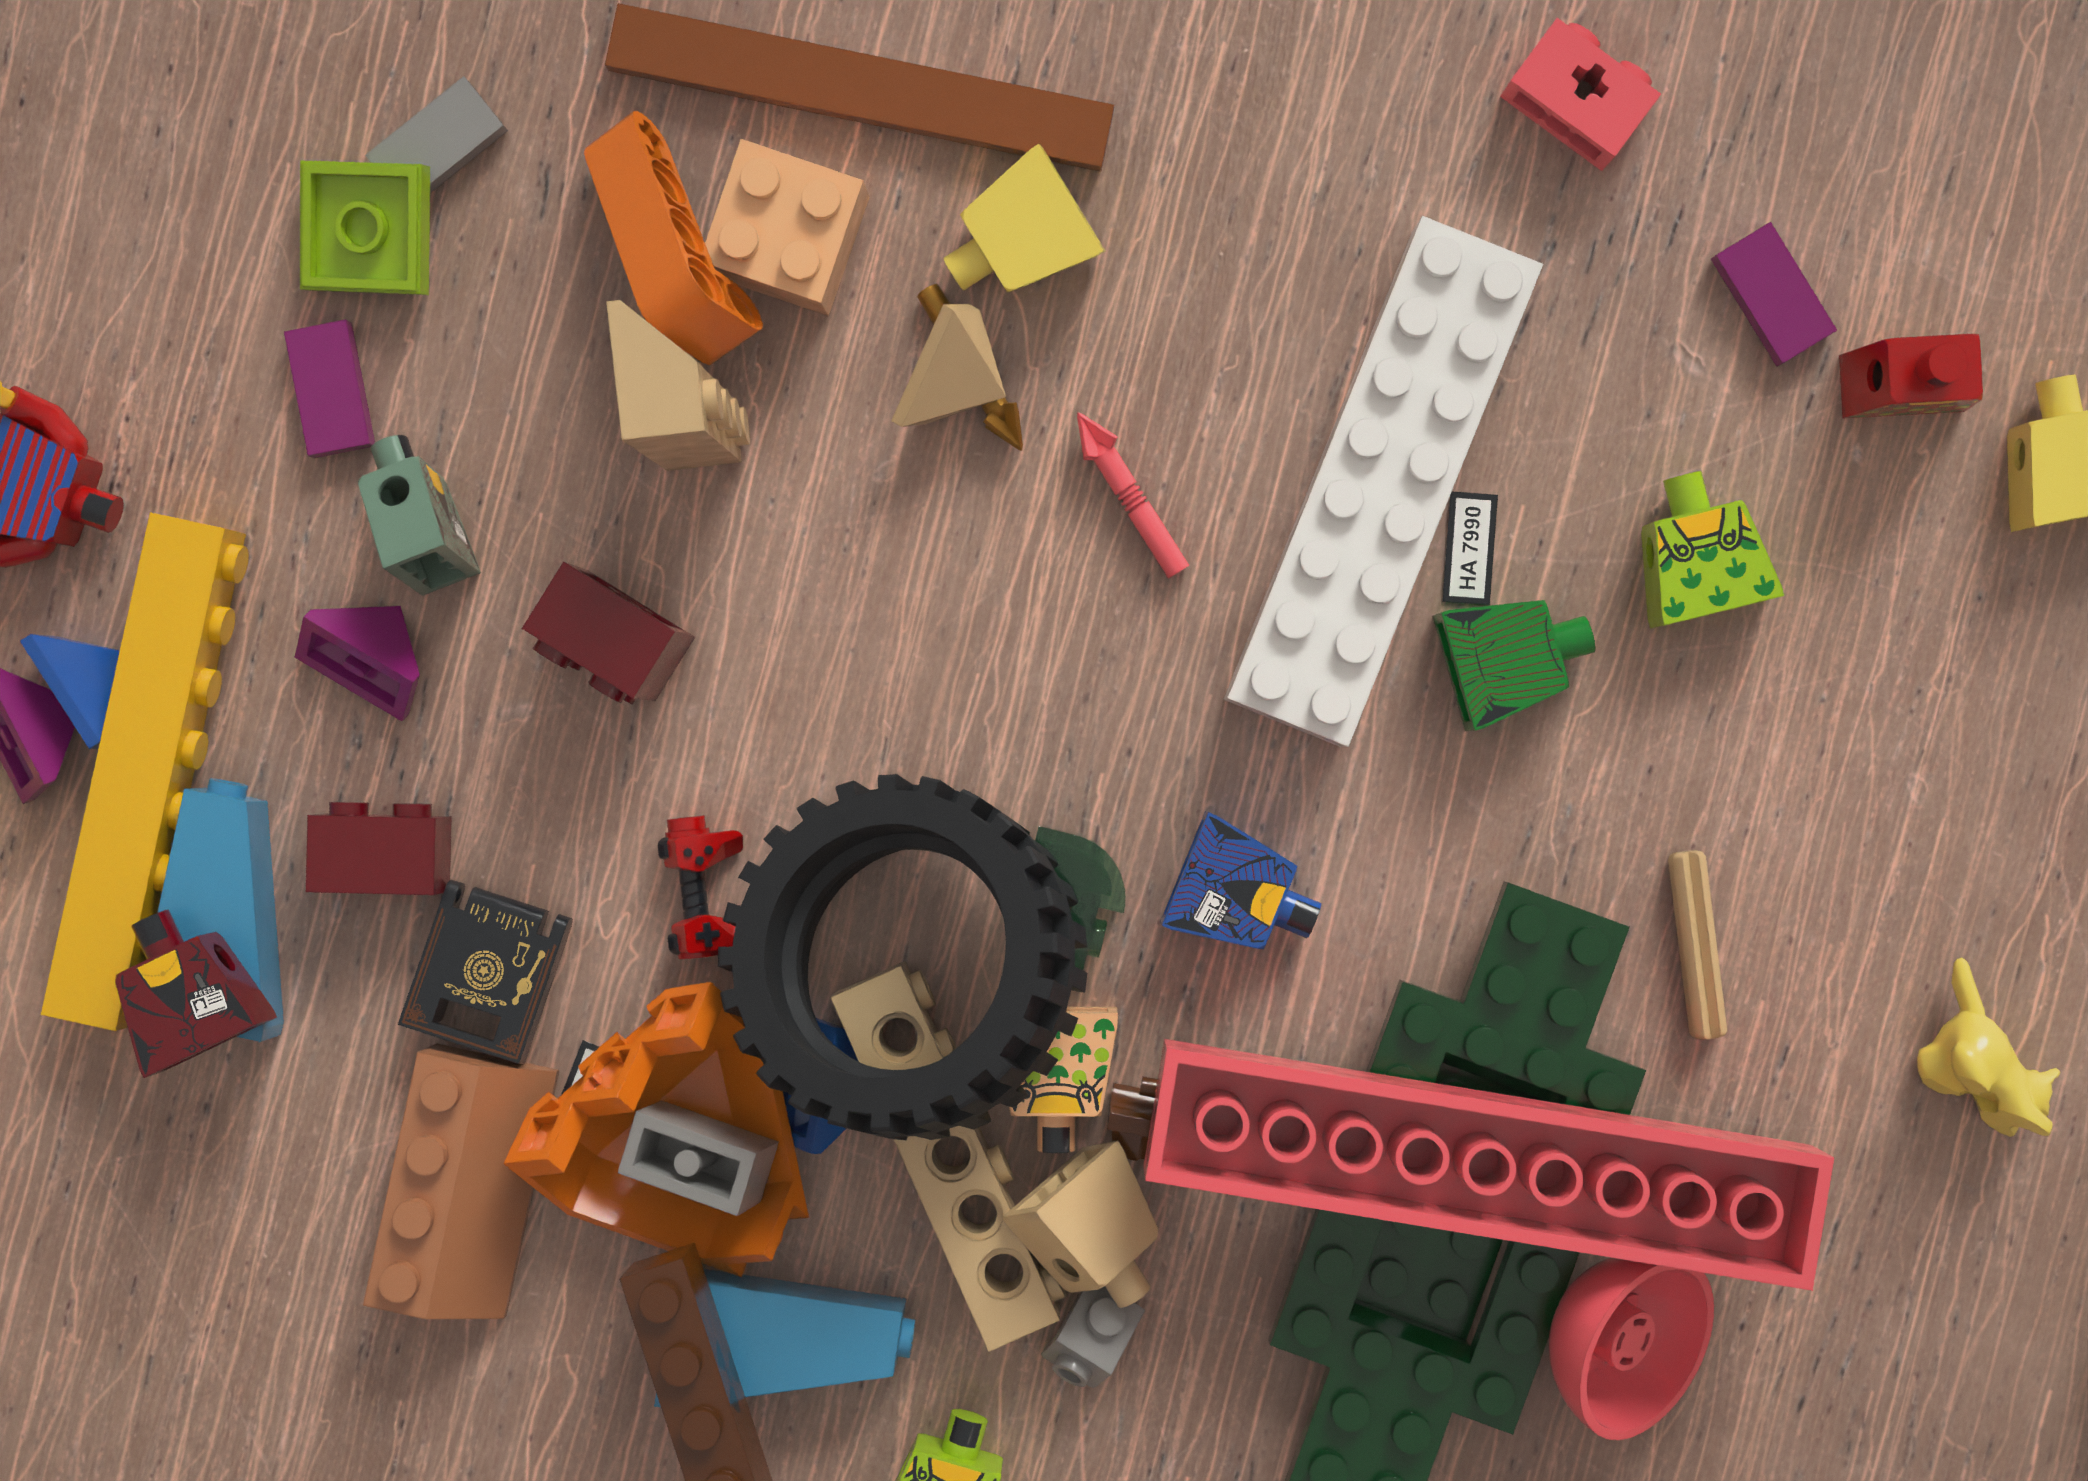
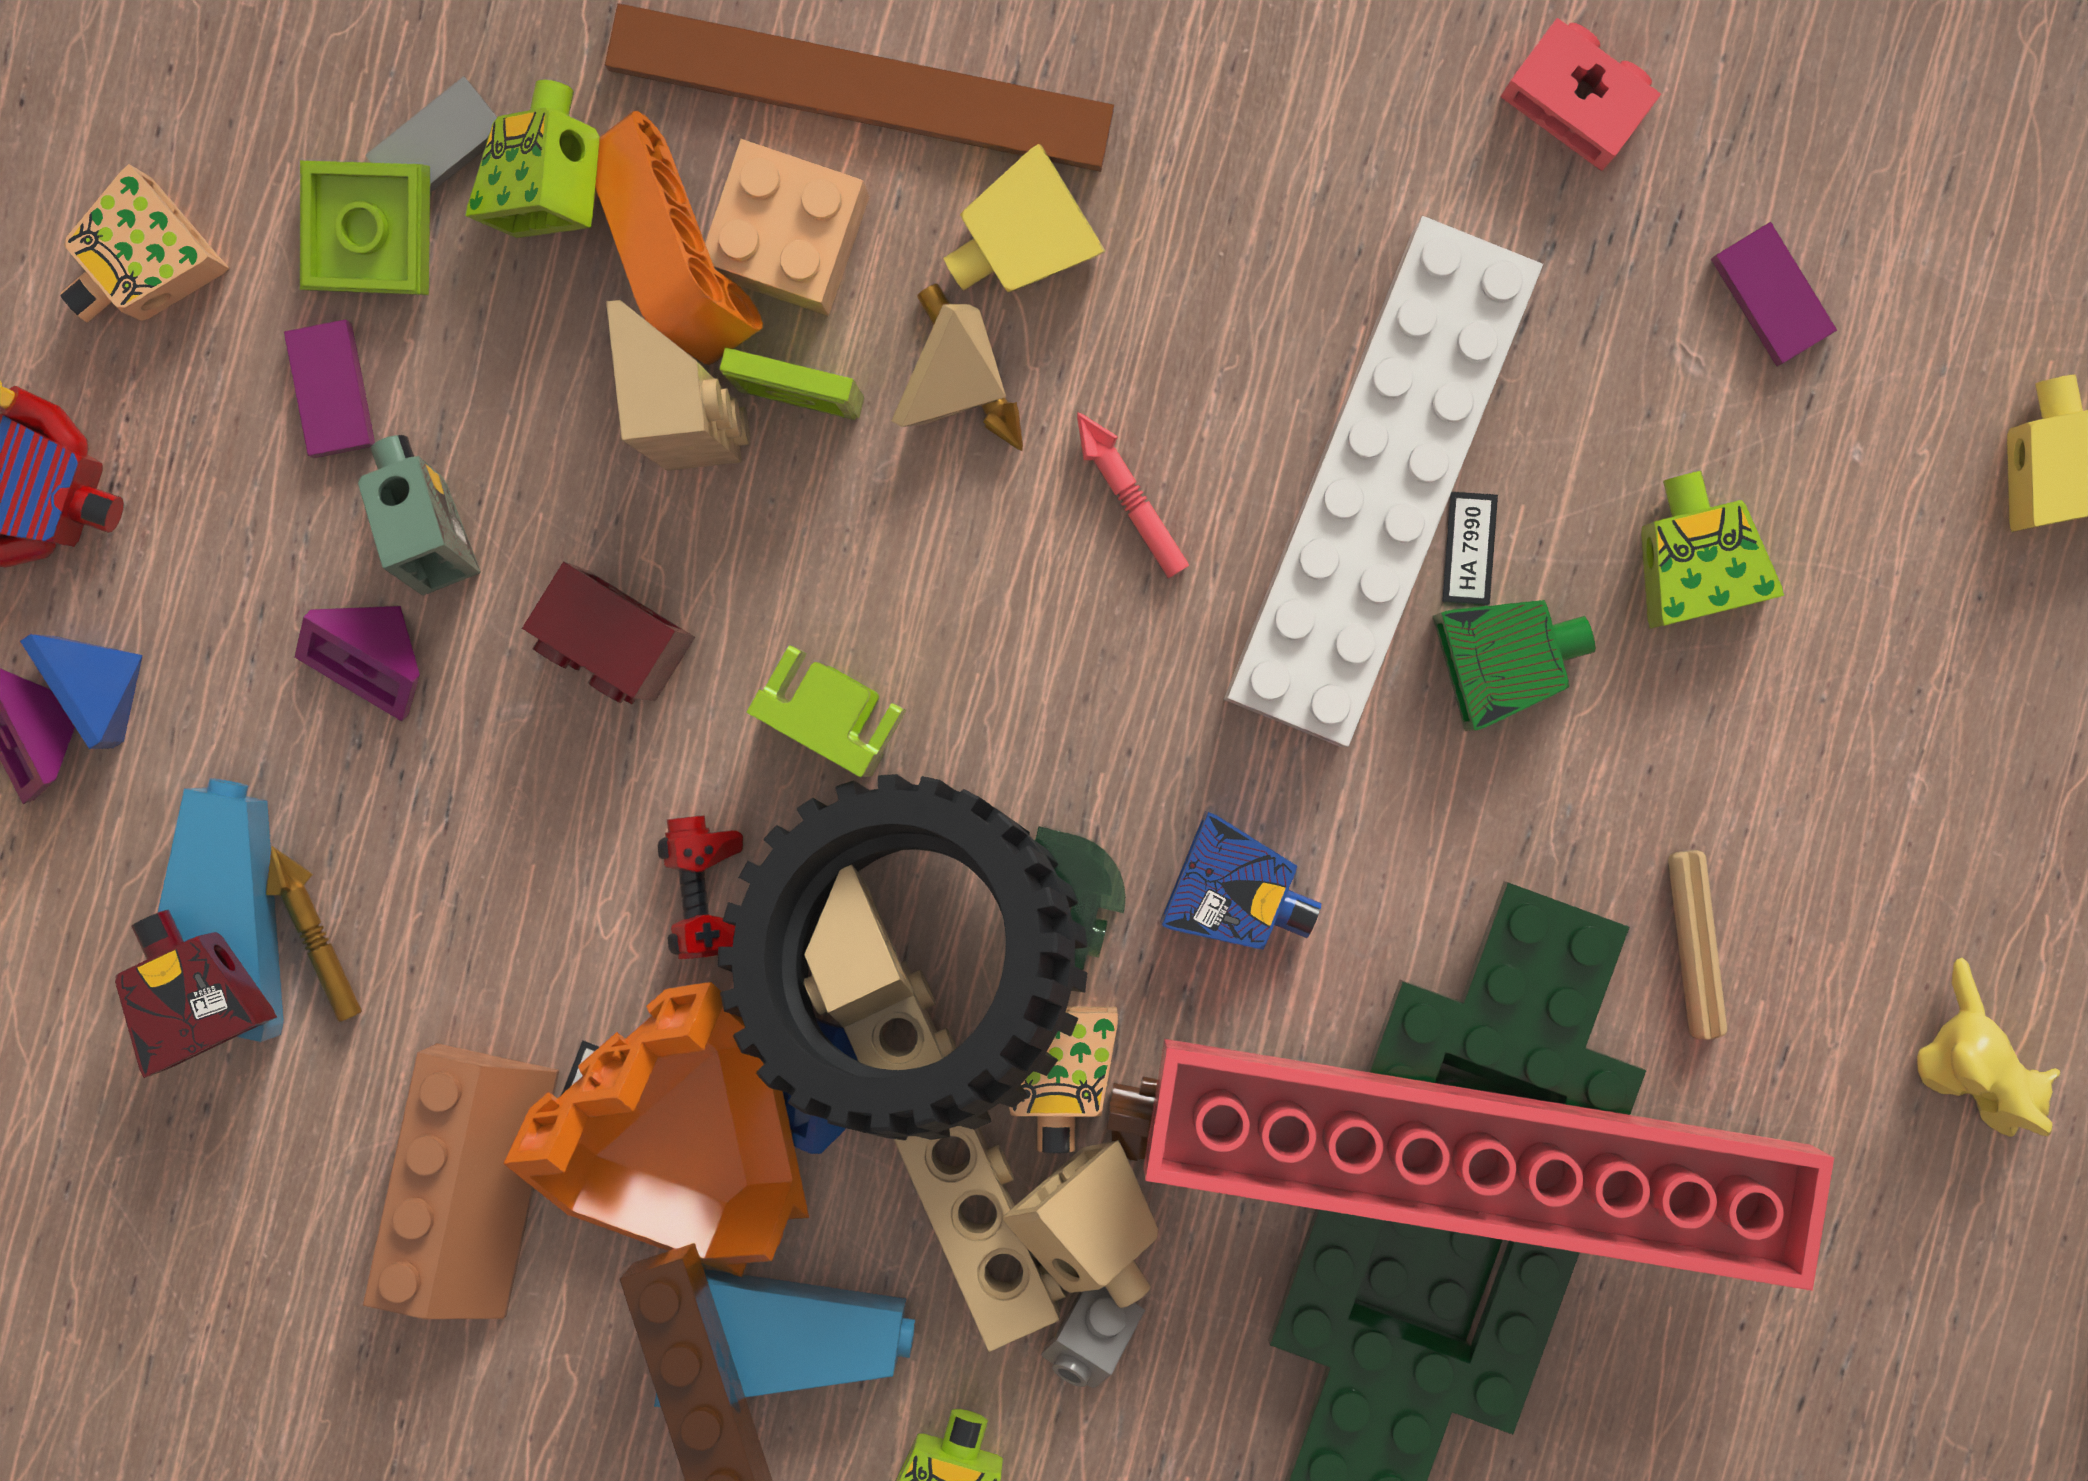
yellow brick [41,512,249,1031] -> none
dark red brick [306,802,452,895] -> none
black container [397,879,573,1064] -> none
light grey brick [618,1101,779,1216] -> none
coral piece [1549,1258,1714,1440] -> none
red torso [1839,334,1983,419] -> none
none -> light nougat torso [60,164,229,323]
none -> pearl gold piece [266,846,362,1022]
none -> lime torso [465,80,600,238]
none -> lime tile [720,347,864,420]
none -> lime panel [746,645,907,778]
none -> tan slope [804,865,914,1028]

